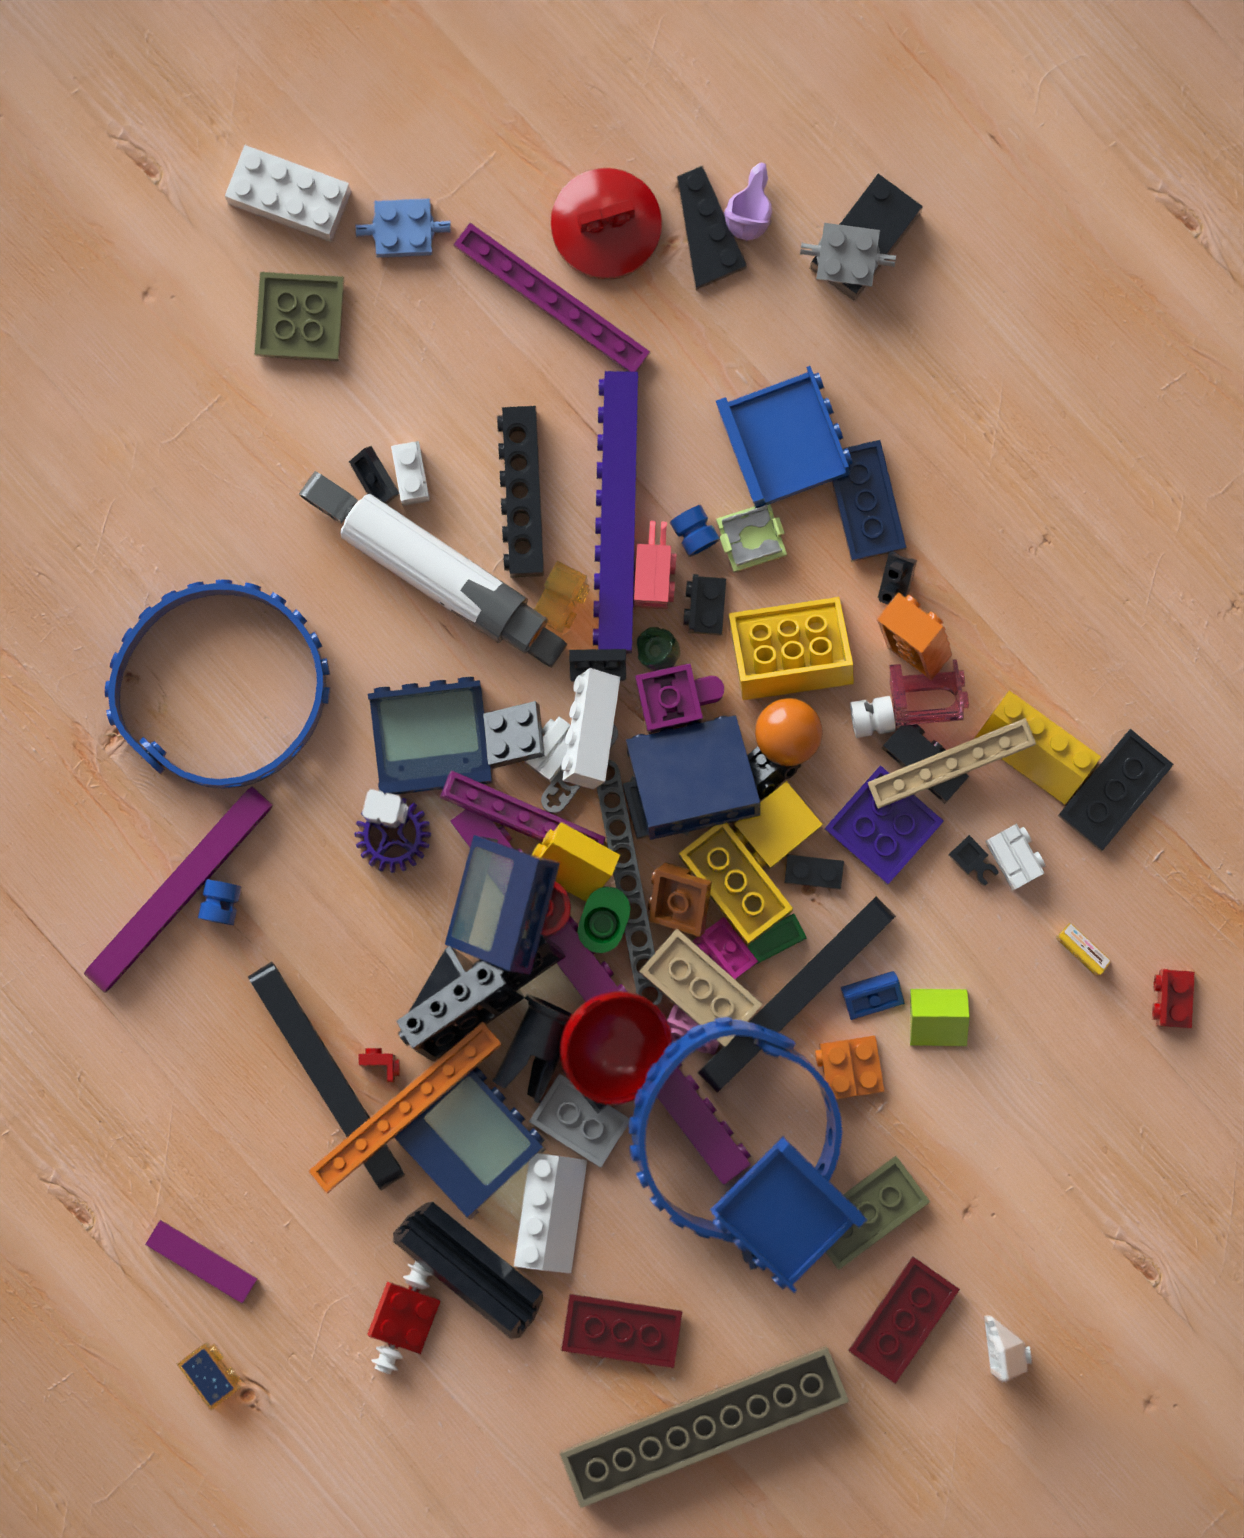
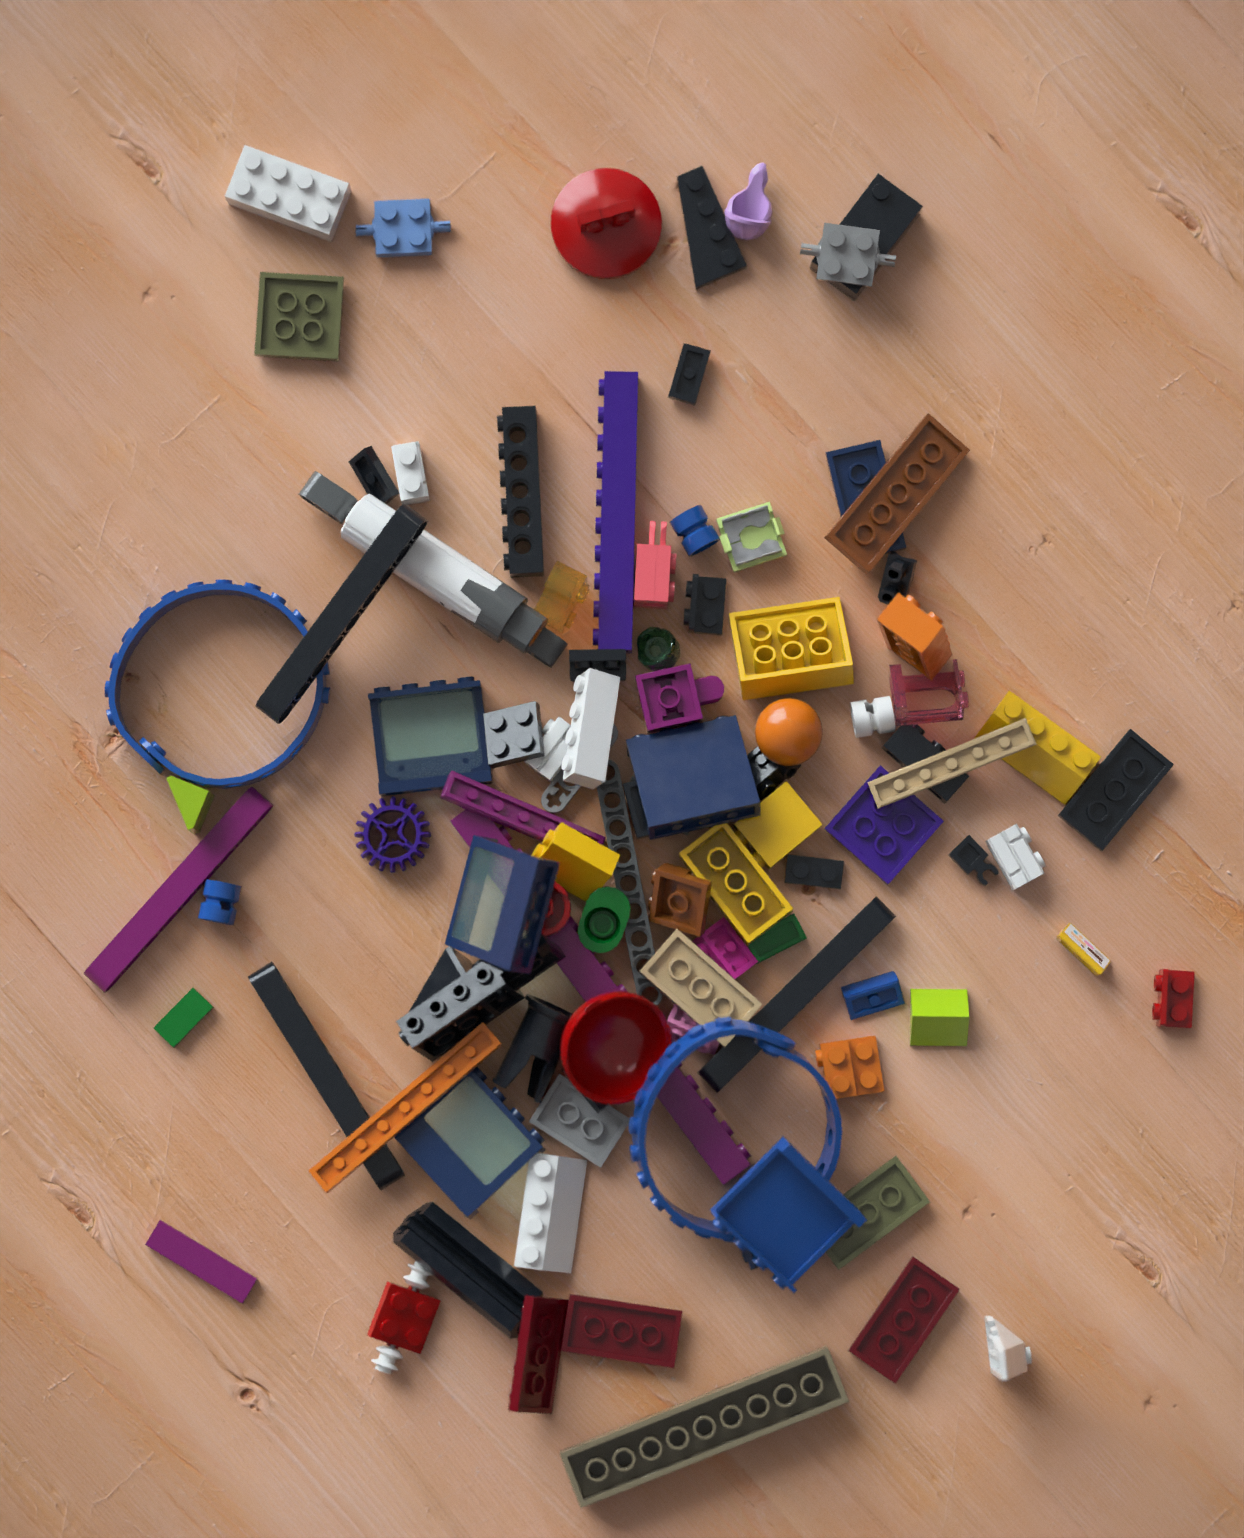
brick [177,1342,241,1410] -> none
red bracket [359,1048,400,1082] -> none
white brick [362,789,409,828] -> none
magenta plate [454,223,650,372] -> none
blue panel [716,366,853,509] -> none
none -> green tile [154,987,214,1048]
none -> lime slope [166,776,215,835]
none -> black beam [256,504,428,724]
none -> dark red plate [508,1295,569,1414]
none -> black plate [668,343,711,405]
none -> dark orange plate [824,413,970,575]

